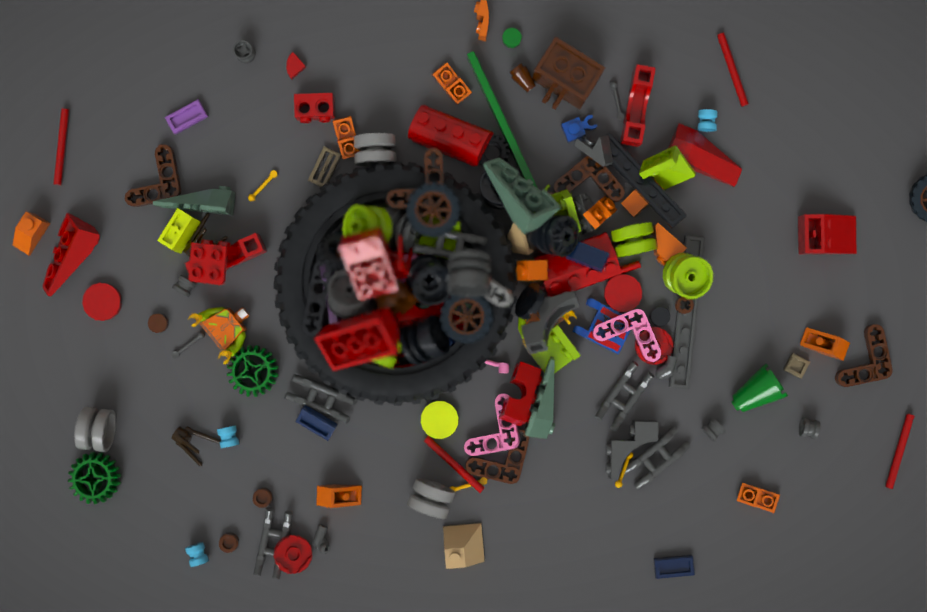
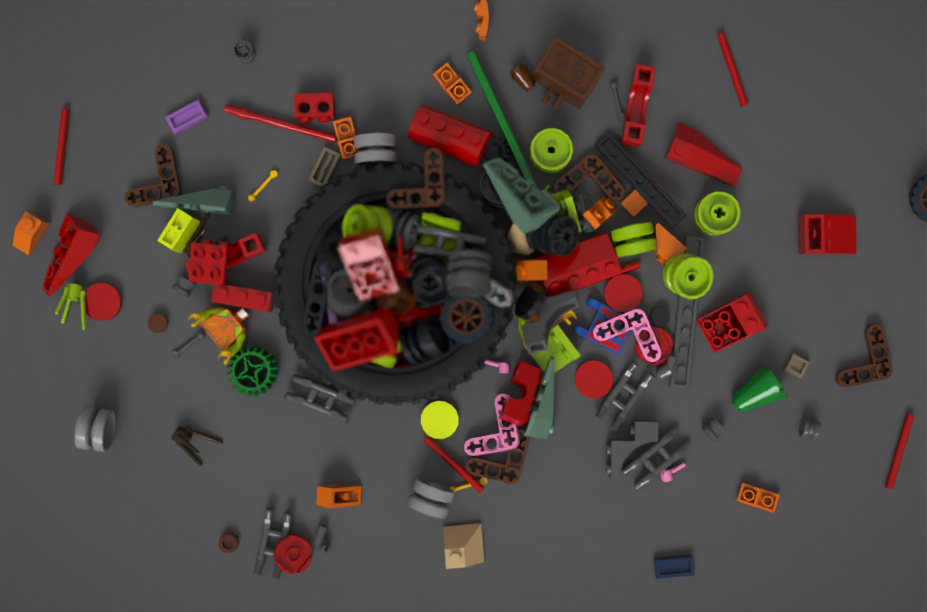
green gear [68,452,121,504] -> none
medium azure wheel [185,542,209,567] -> none
medium azure wheel [217,425,240,448] -> none
reddish brown tile [253,488,273,508] -> none
red tile [286,52,306,79] -> none
dark blue tile [295,405,338,441] -> none
black wheel [407,183,460,238] -> none
green tile [502,28,522,48] -> none
blue plate [561,115,597,143] -> none
dark blue tile [566,241,610,272] -> none
dark grey slope [574,135,613,167] -> none
yellow hinge [615,452,633,488] -> none
lime bracket [639,145,696,190] -> none
reddish brown bush [675,297,694,314] -> none
medium azure wheel [697,109,718,132] -> none
orange slope [800,327,850,361] -> none
none -> lime plant [55,283,86,330]
none -> red arch [211,284,275,312]
none -> red bar [224,105,336,143]
none -> lime wheel [529,128,573,174]
none -> red tile [574,360,613,399]
none -> bright pink hand [661,462,686,482]
none -> lime wheel [693,192,740,236]
none -> red slope [696,290,769,353]

